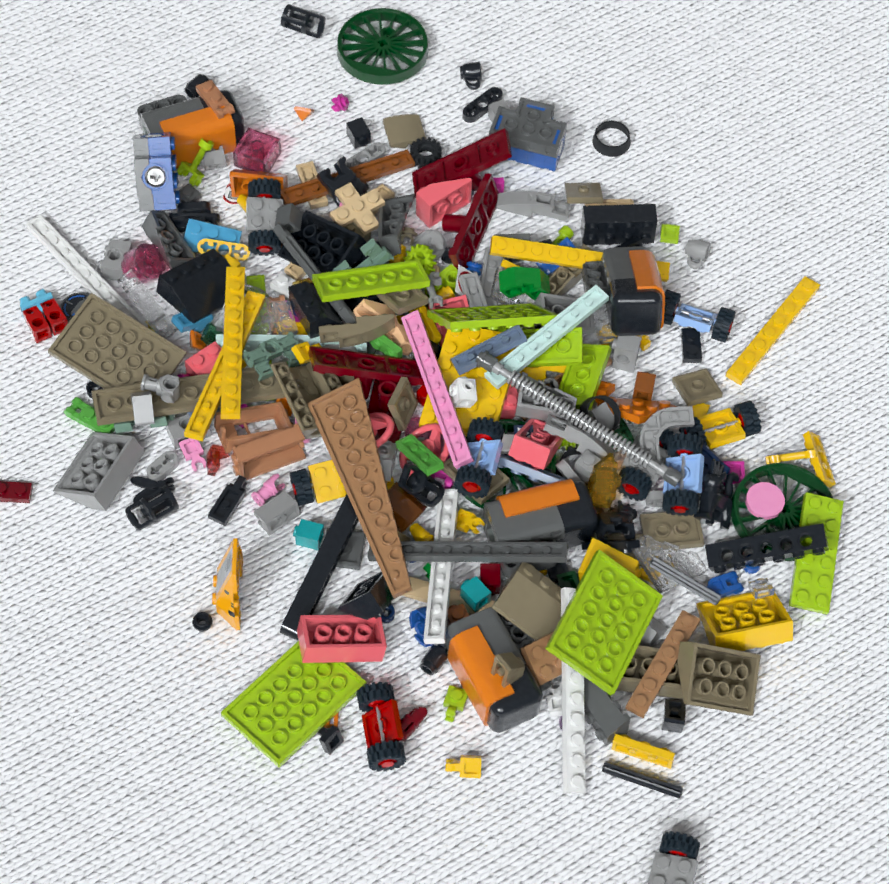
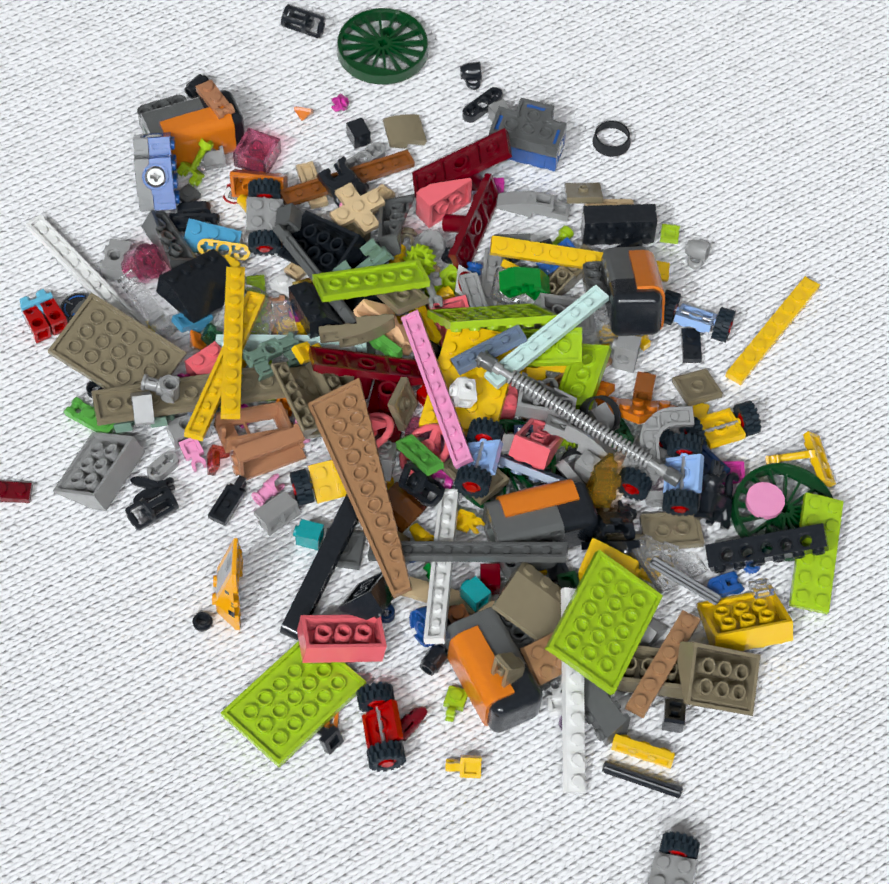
black tyre [410,137,442,169] -> none

